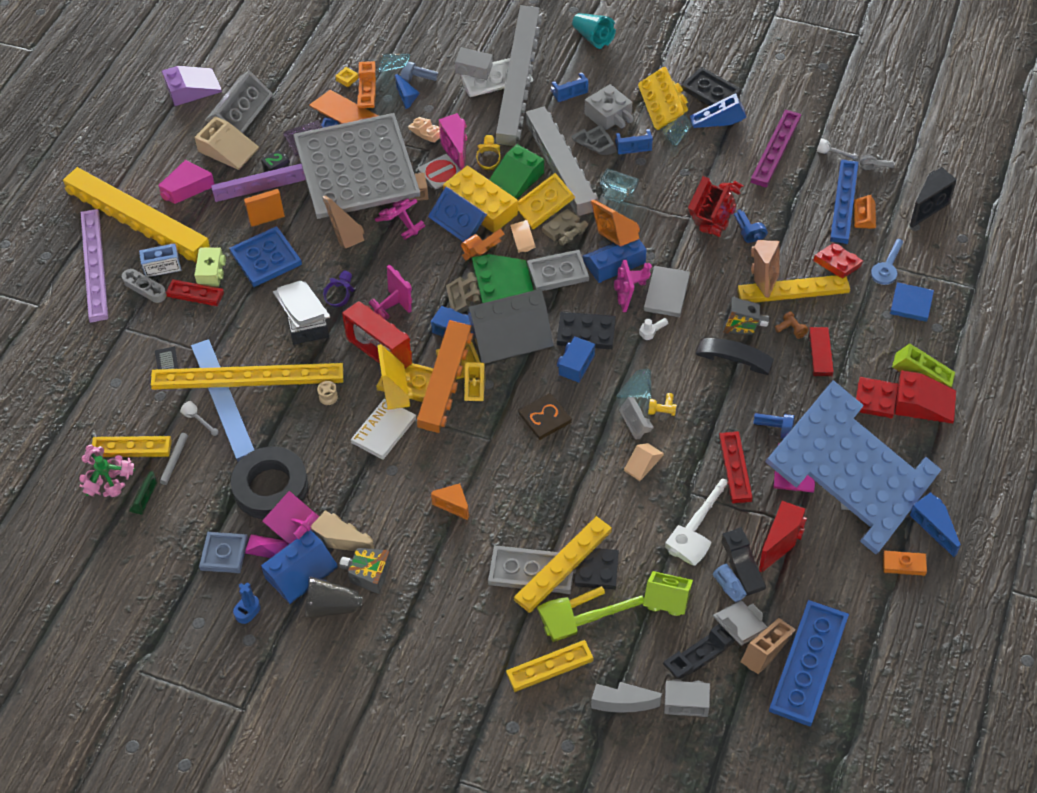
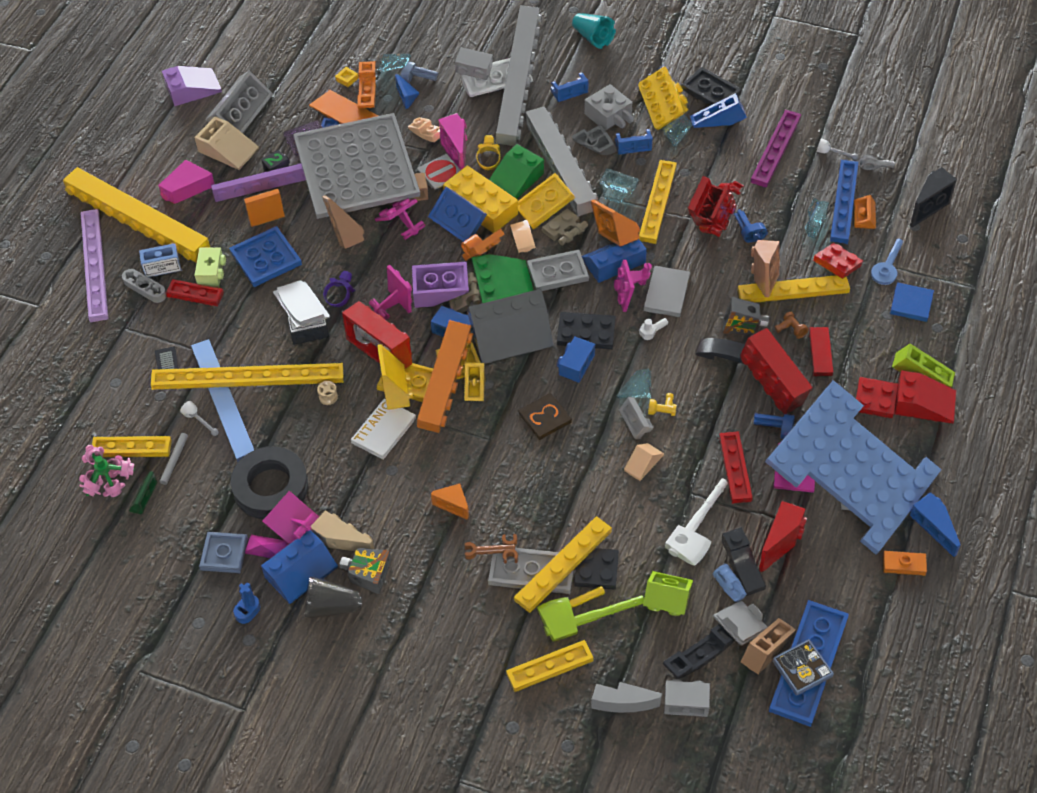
none -> medium lavender slope [412,262,469,308]
none -> dark orange bar [465,534,518,564]
none -> yellow plate [639,160,677,244]
none -> red piece [740,328,813,414]
none -> tile [772,639,834,696]
none -> clear light blue slope [805,198,829,239]

